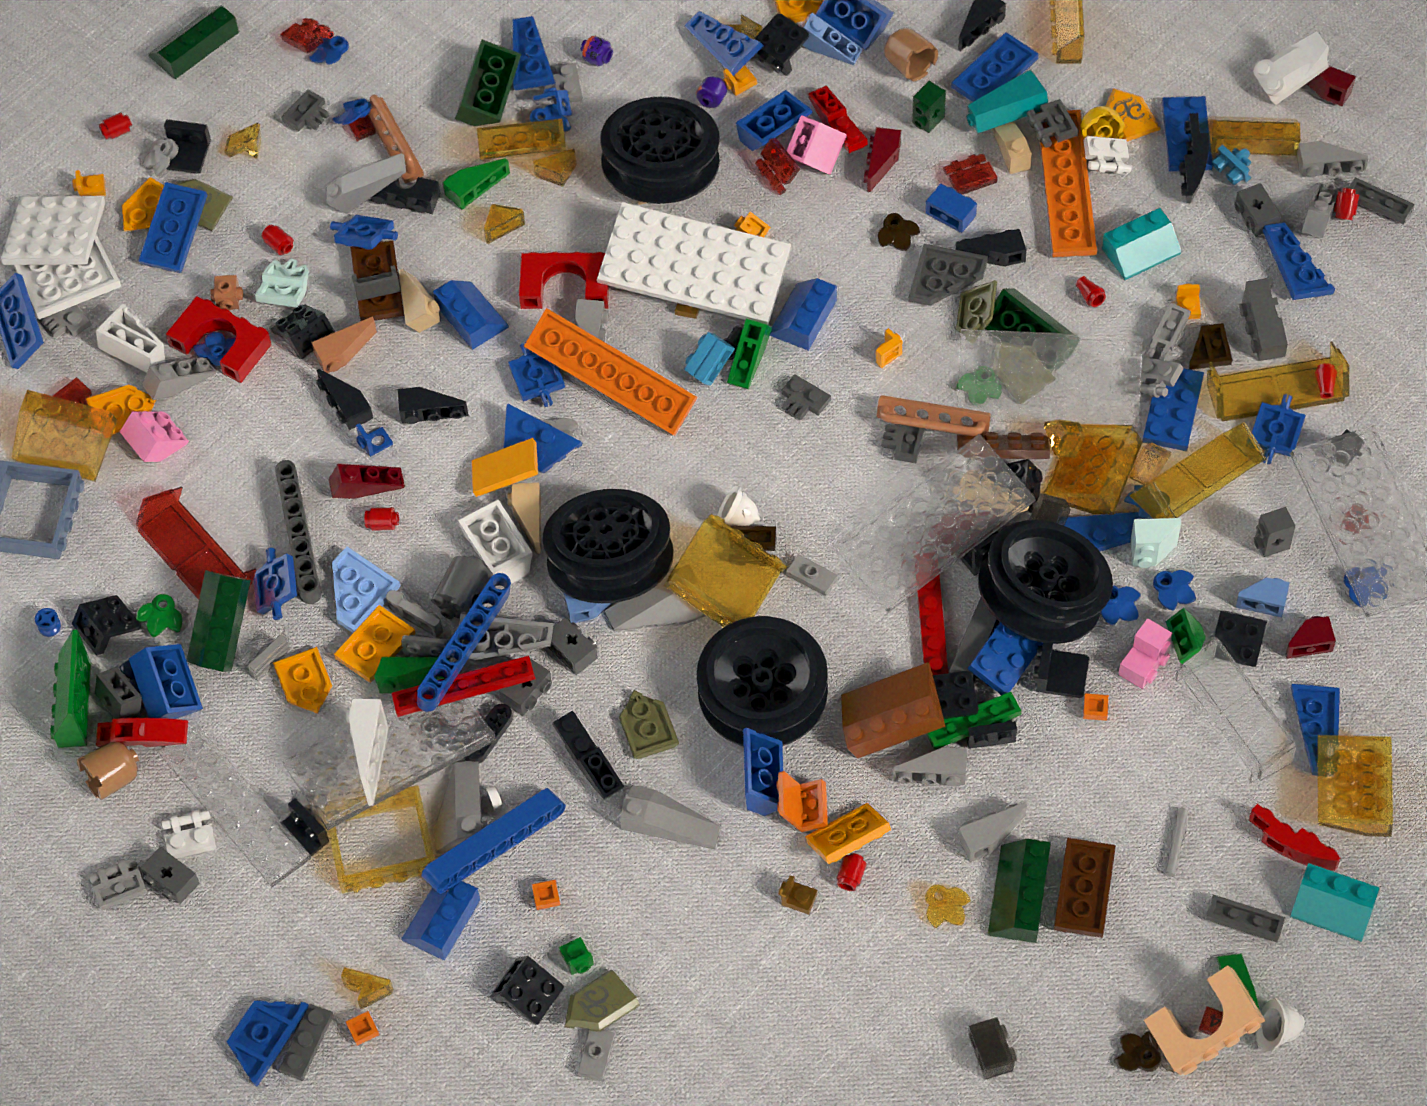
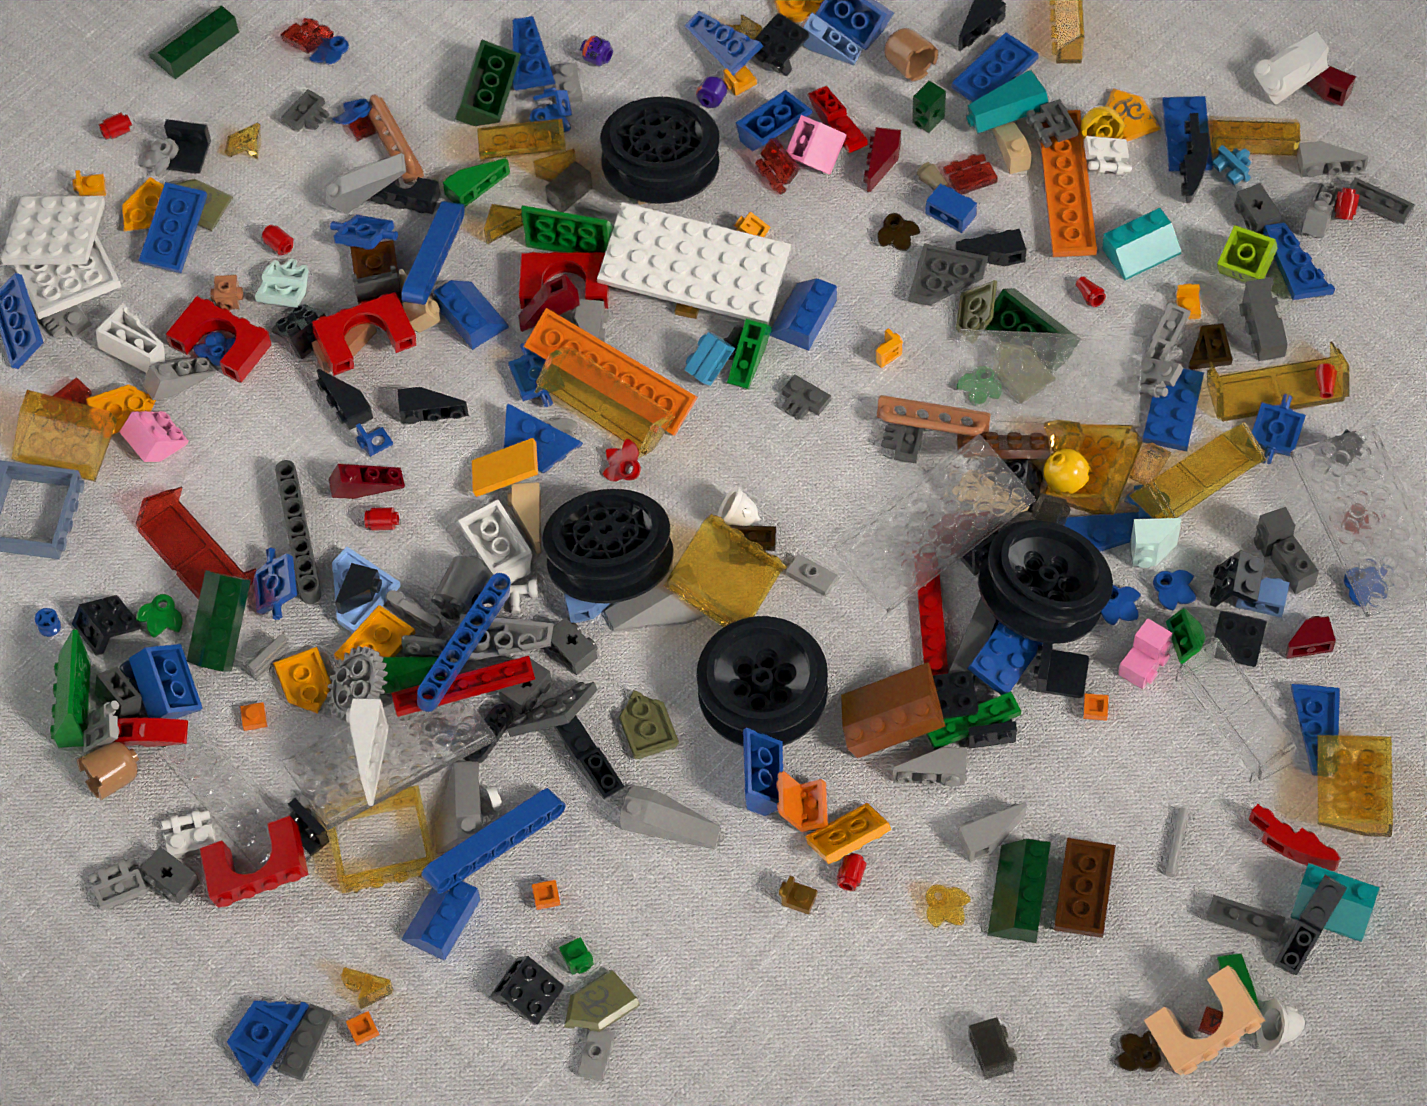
none -> light grey plate [83,701,119,754]
none -> red arch [200,815,309,908]
none -> orange plate [240,702,268,731]
none -> red arch [312,292,416,376]
none -> light grey gear [327,646,388,722]
none -> black slope [335,563,382,614]
none -> blue beam [402,201,465,305]
none -> dark grey plate [507,682,598,737]
none -> white piece [508,579,539,614]
none -> dark red slope [518,274,580,332]
none -> green slope [521,205,614,253]
none -> clear yellow piece [535,345,675,459]
none -> clear smoke brick [545,161,592,212]
none -> red plate [603,438,641,482]
none -> dark tan cone [917,162,948,190]
none -> yellow cylinder [1044,449,1091,495]
none -> black bracket [1209,550,1265,607]
none -> lime brick [1217,225,1278,282]
none -> dark grey brick [1270,535,1319,594]
none -> black slope [1275,875,1347,975]

